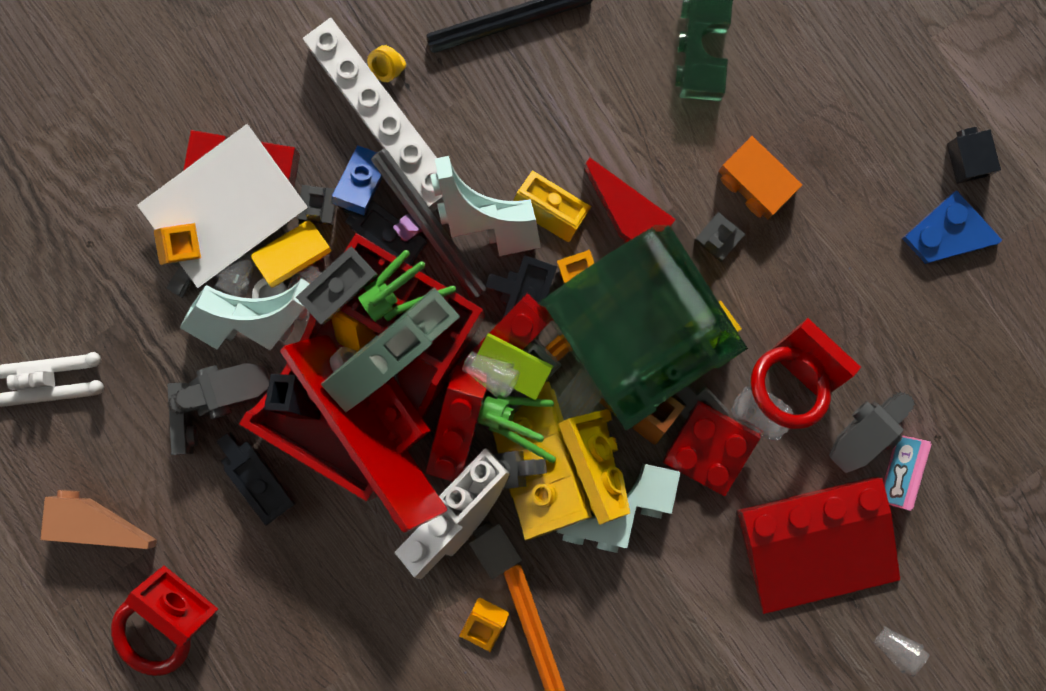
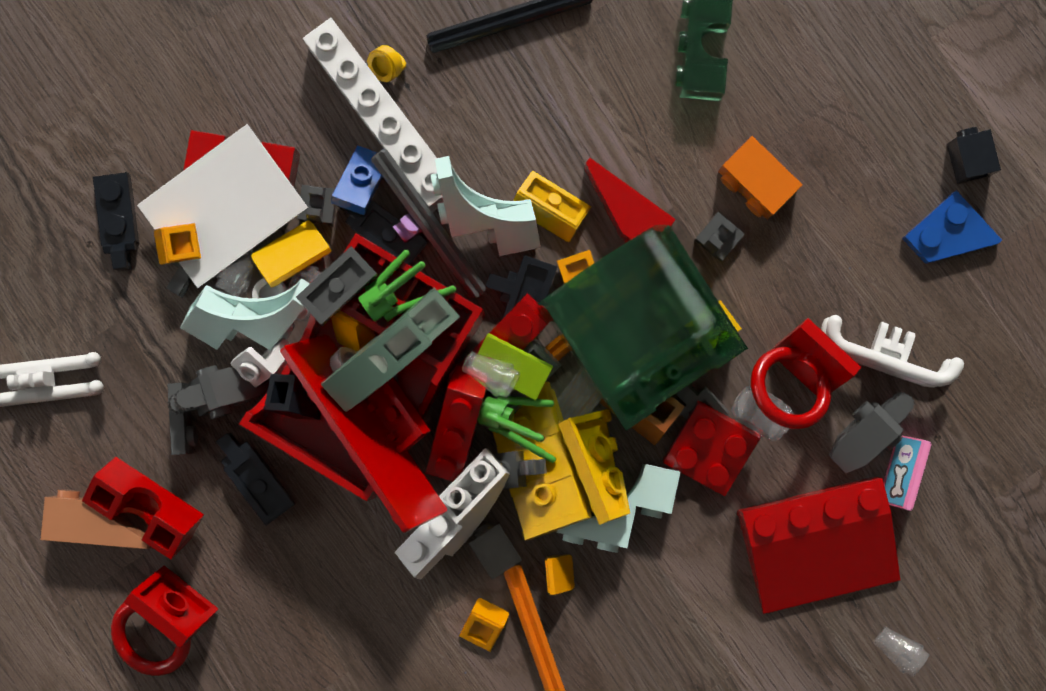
none -> red arch [82,457,204,560]
none -> black hinge [93,172,139,271]
none -> white bracket [230,338,290,387]
none -> light orange slope [545,554,575,595]
none -> white piece [821,315,964,388]

